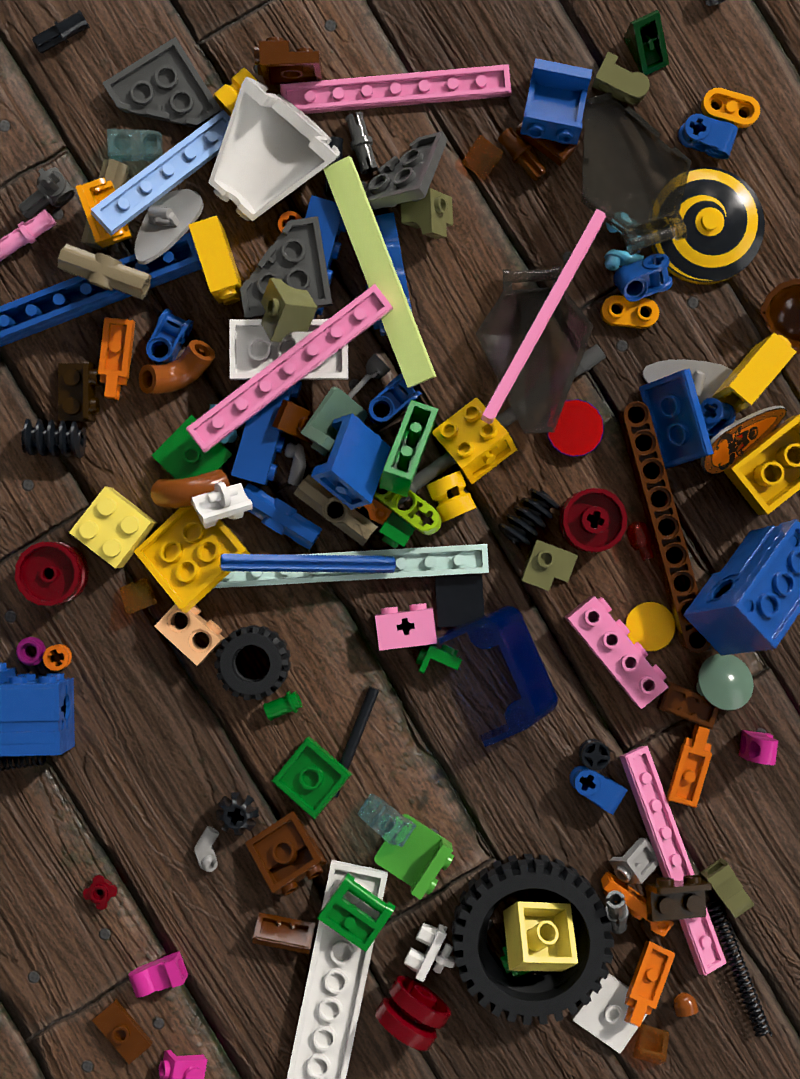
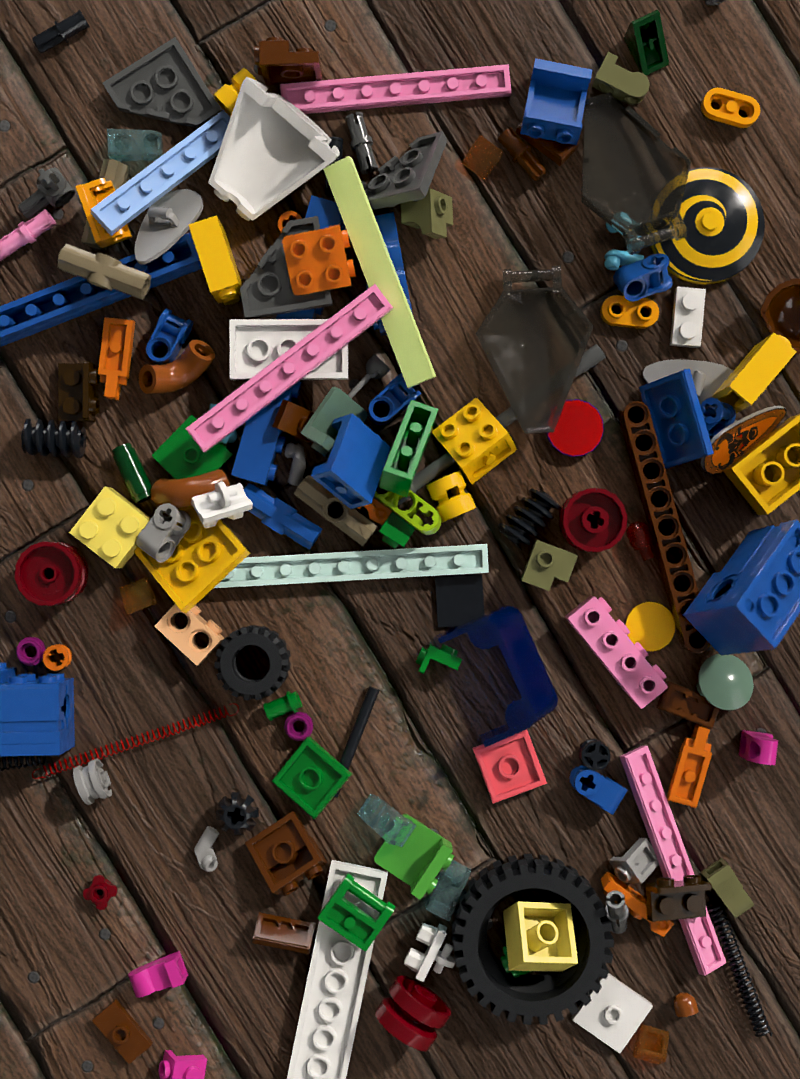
blue axle [220,554,396,573] -> none
olive brick [261,278,318,342] -> none
bright pink brick [375,603,437,651] -> none
bright pink tile [481,209,606,425] -> none
orange hinge [624,941,675,1027] -> none
blue piece [678,114,738,159] -> none
none -> red piece [32,703,239,779]
none -> light grey wheel [73,759,112,805]
none -> dark green piece [112,443,152,504]
none -> light grey piece [136,503,191,563]
none -> orange bracket [282,224,356,296]
none -> magenta plate [284,711,313,741]
none -> clear light blue leg [425,860,471,921]
none -> coral plate [473,728,547,804]
none -> white plate [670,287,706,348]

